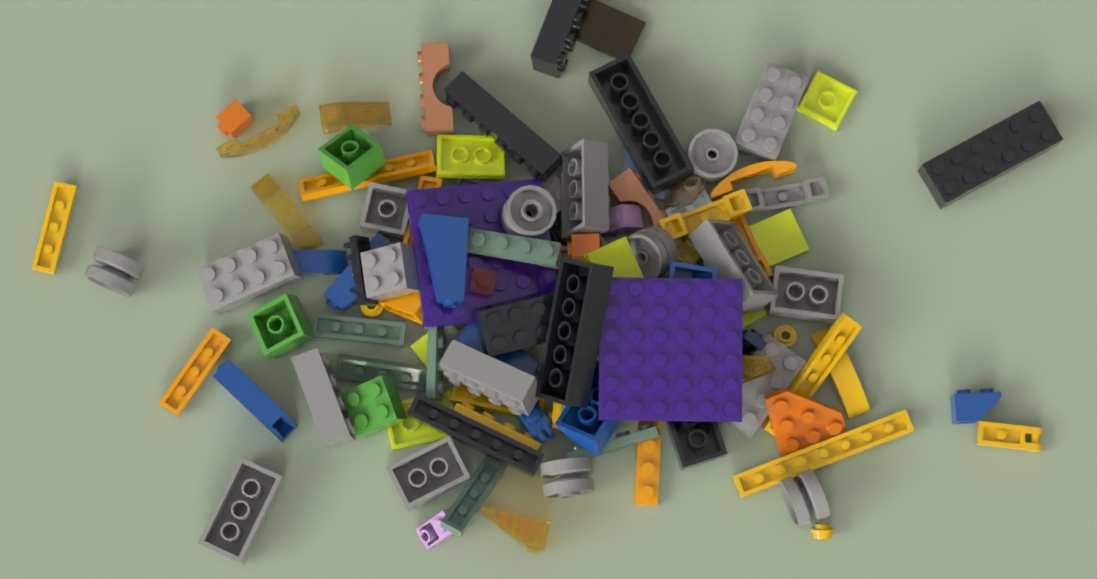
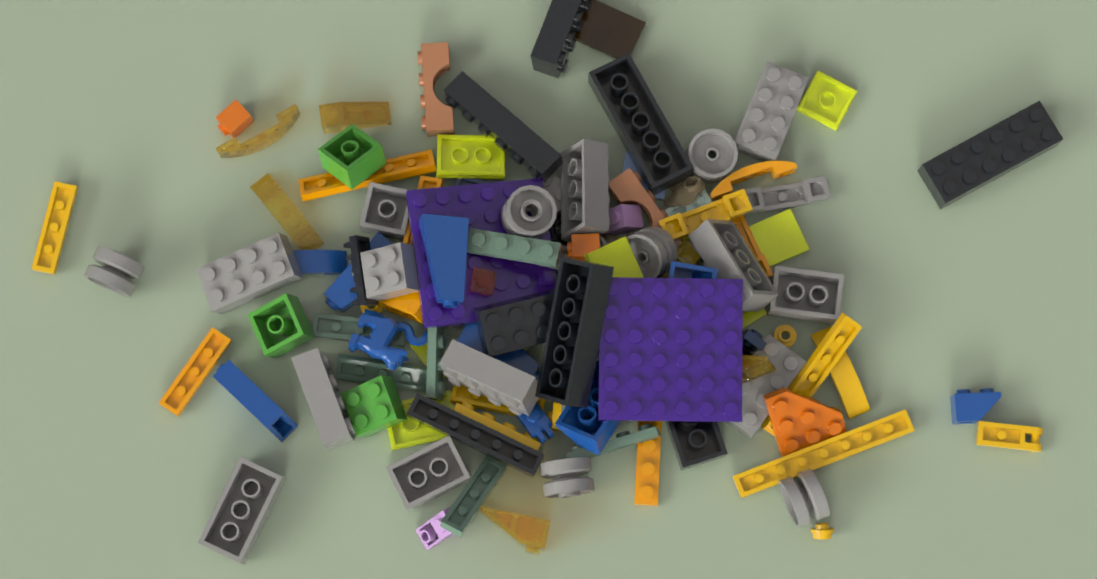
none -> blue animal [348,308,428,371]

